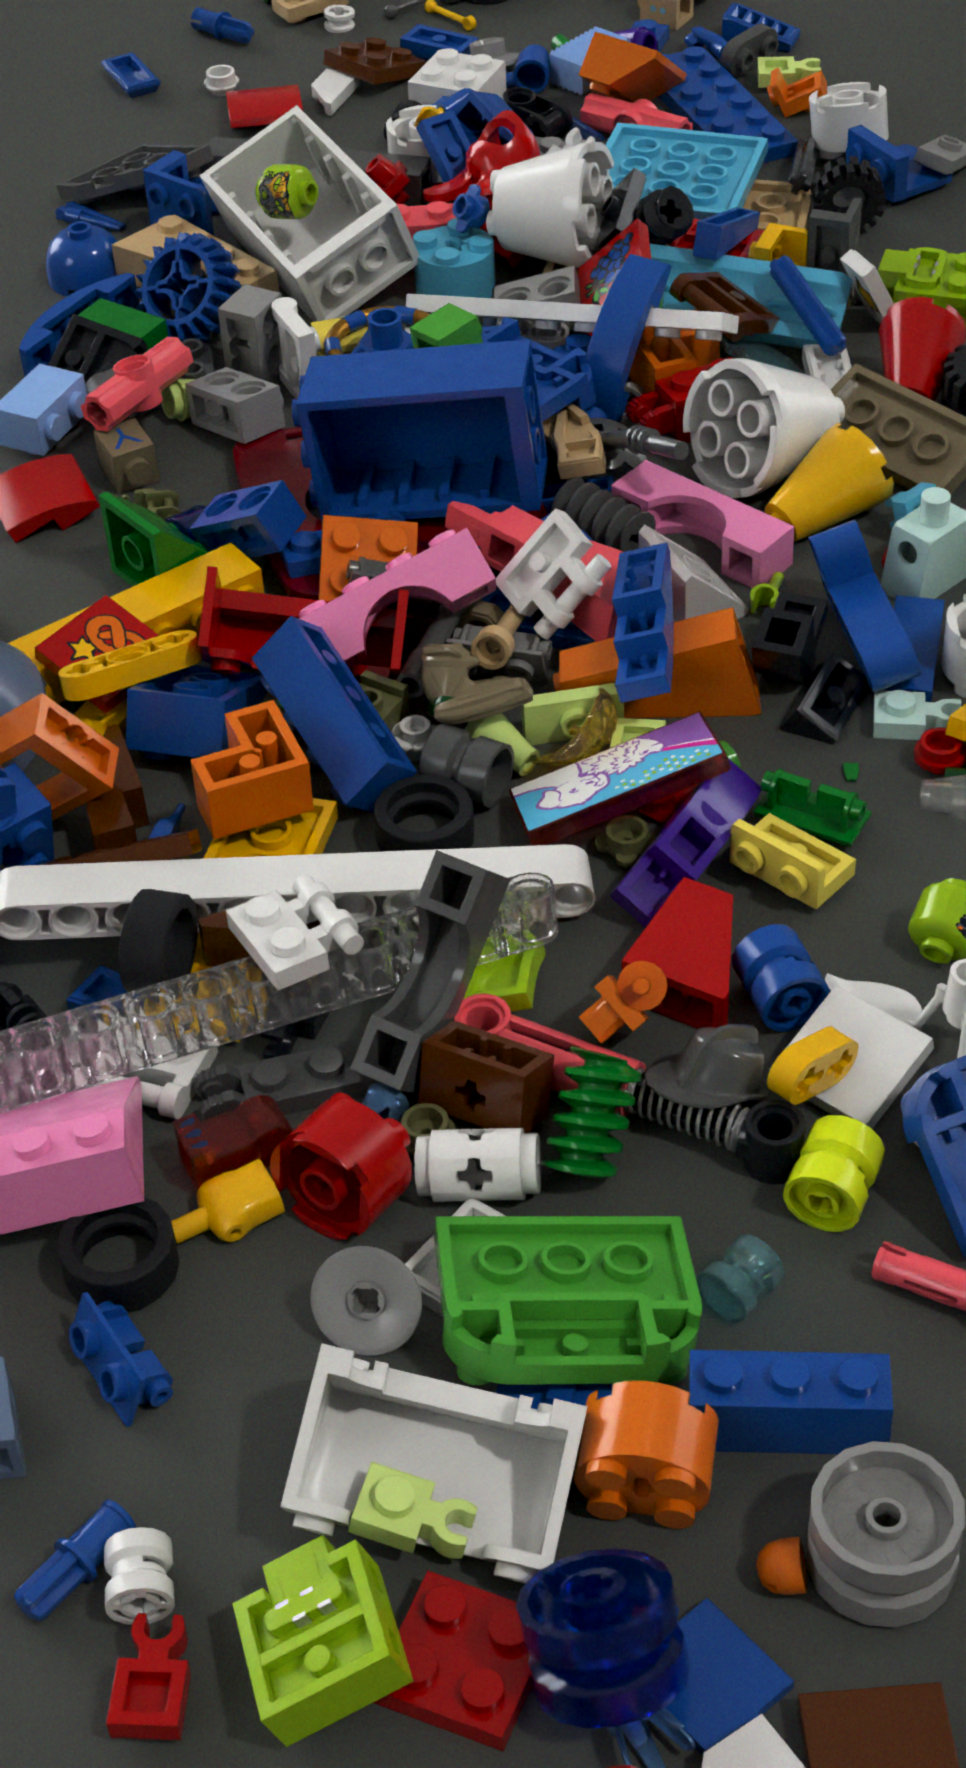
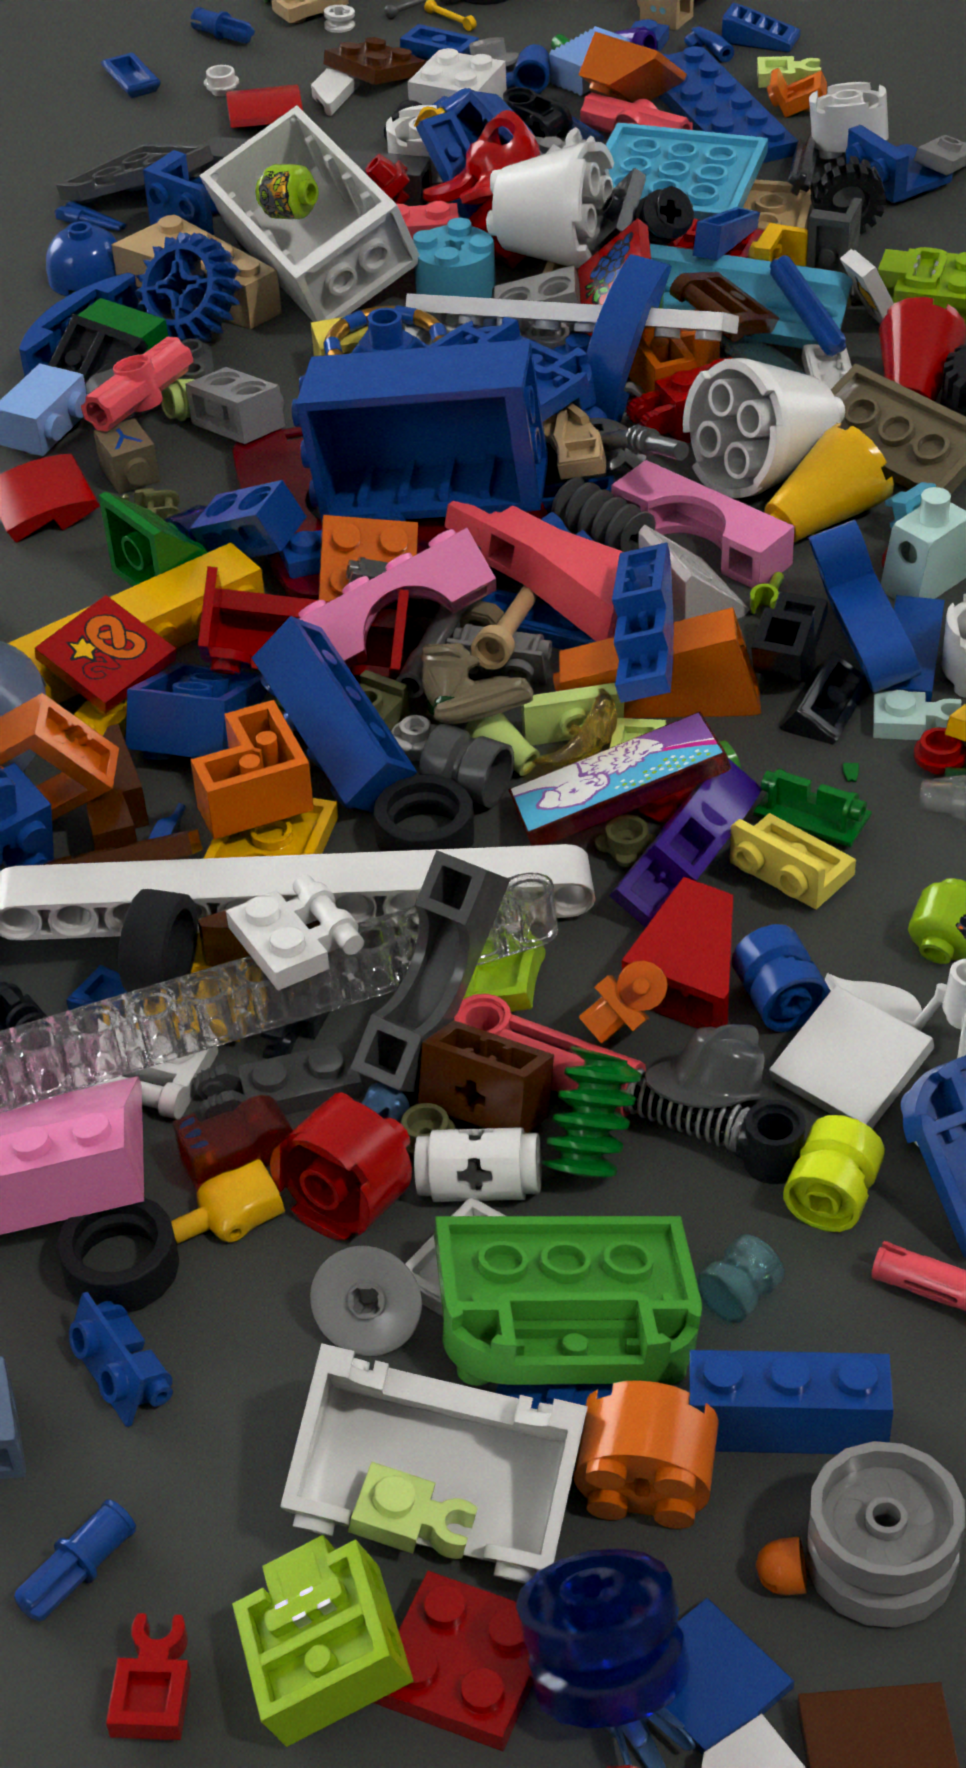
yellow beam [58,630,202,701] -> none
white wheel [104,1527,175,1625] -> none
light grey brick [218,284,282,383] -> none
white plate [271,297,321,399] -> none
bright green brick [409,303,483,348] -> none
blue plate [453,184,490,233] -> none
white plate [496,508,612,640] -> none
dark grey plate [720,23,779,78] -> none
yellow beam [767,1026,859,1105] -> none

